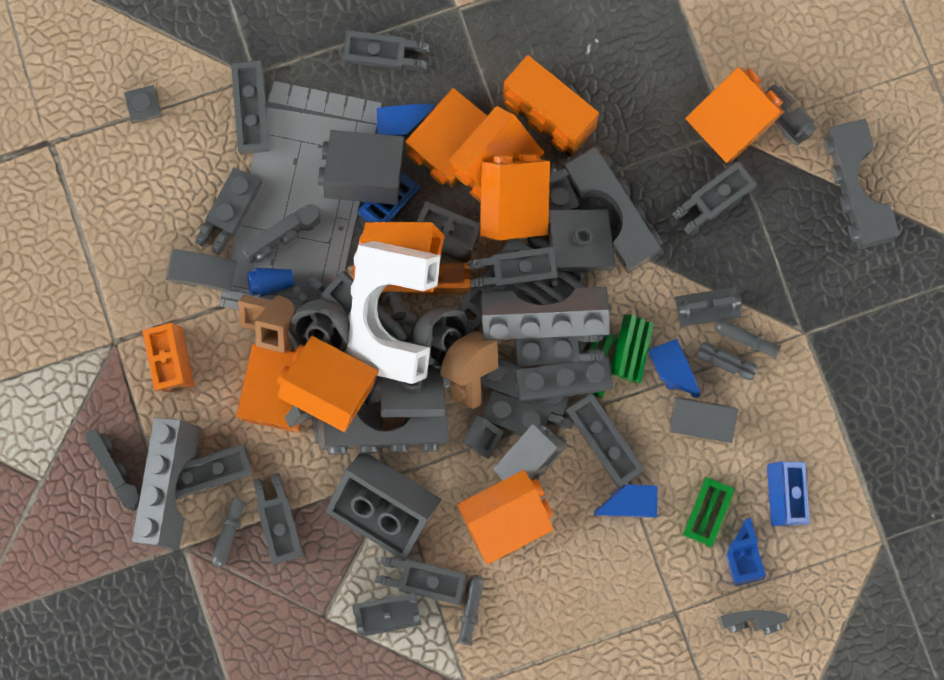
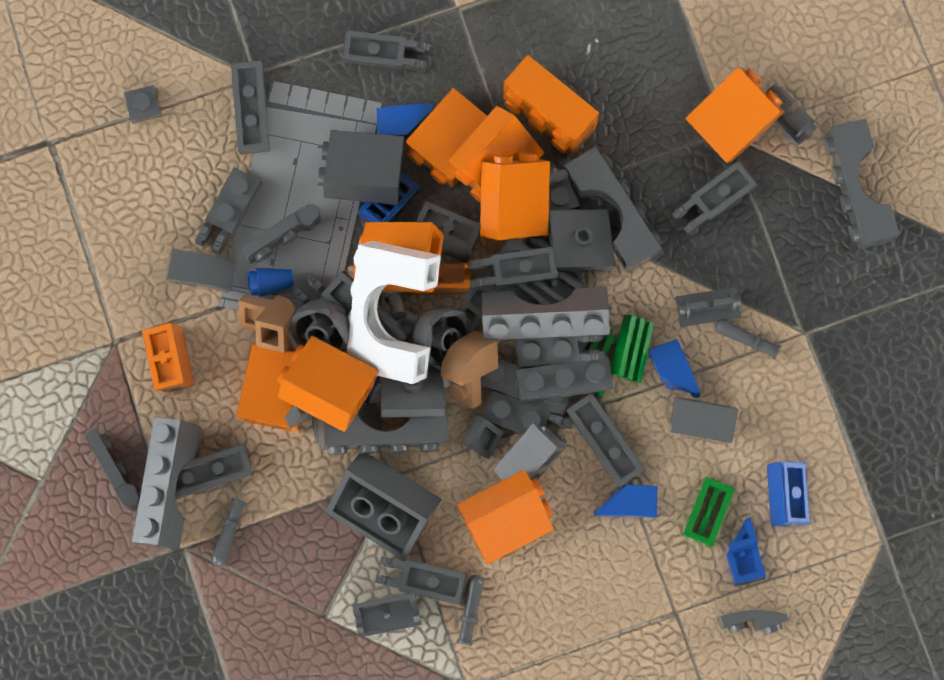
dark grey hinge [253,473,304,565] -> none
dark grey axle [697,342,758,380] -> none

